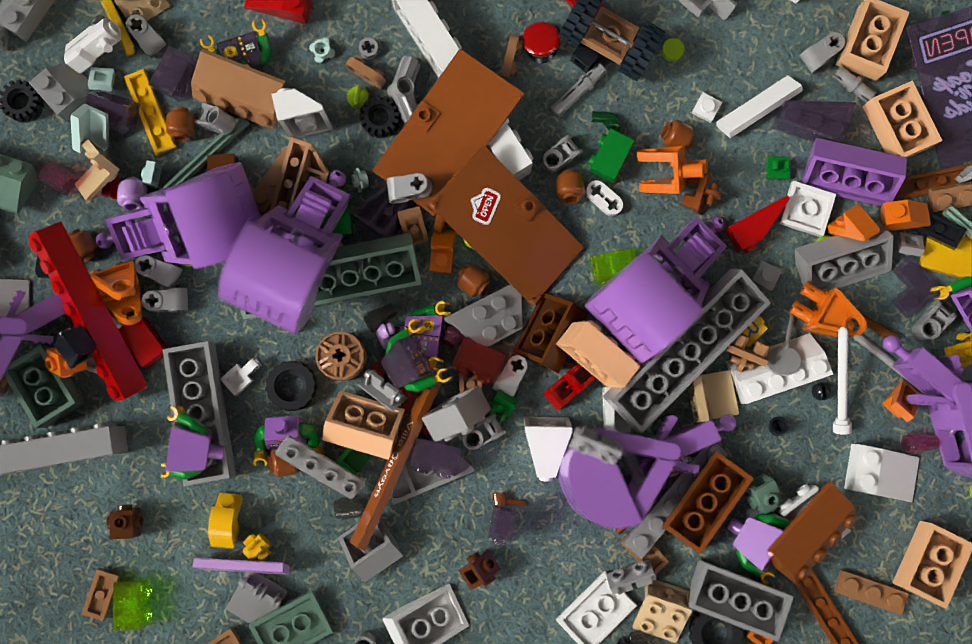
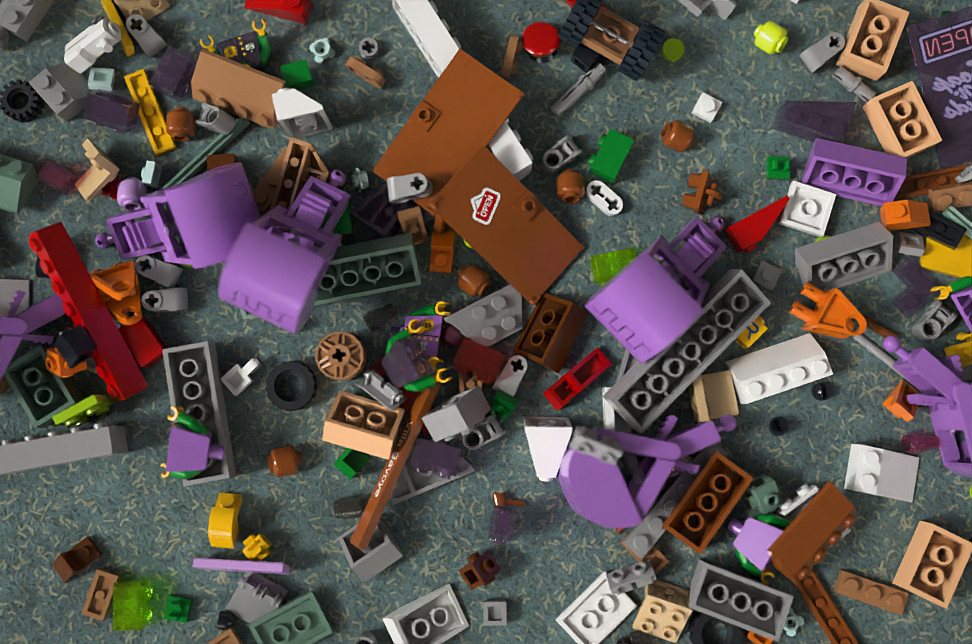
dark orange head [68,228,98,263] -> none
light aqua panel [71,103,109,153] -> none
reddish brown brick [106,504,143,540] -> none
torso [253,416,324,466] -> none
light grey bracket [276,435,364,499] -> none
lime tile [347,85,369,109] -> none
black tyre [359,95,400,139] -> none
lavender arm [376,322,396,349] -> none
light grey piece [387,56,421,124] -> none
light nougat brick [556,321,640,388] -> none
dark green arm [591,111,621,132] -> none
orange piece [637,145,708,194] -> none
white tile [716,75,803,138] -> none
medium nougat hips [726,333,769,372] -> none
light grey piece [766,314,801,376] -> none
orange slope [827,204,880,241] -> none
white piece [833,327,852,435] -> none
none -> lime plate [52,394,115,427]
none -> reddish brown slope [52,536,102,583]
none -> green tile [164,595,193,623]
none -> black hinge [217,611,235,630]
none -> green panel [280,59,315,91]
none -> light grey plate [483,600,507,626]
none -> neon yellow head [754,21,789,54]
none -> light aqua plate [783,608,804,636]

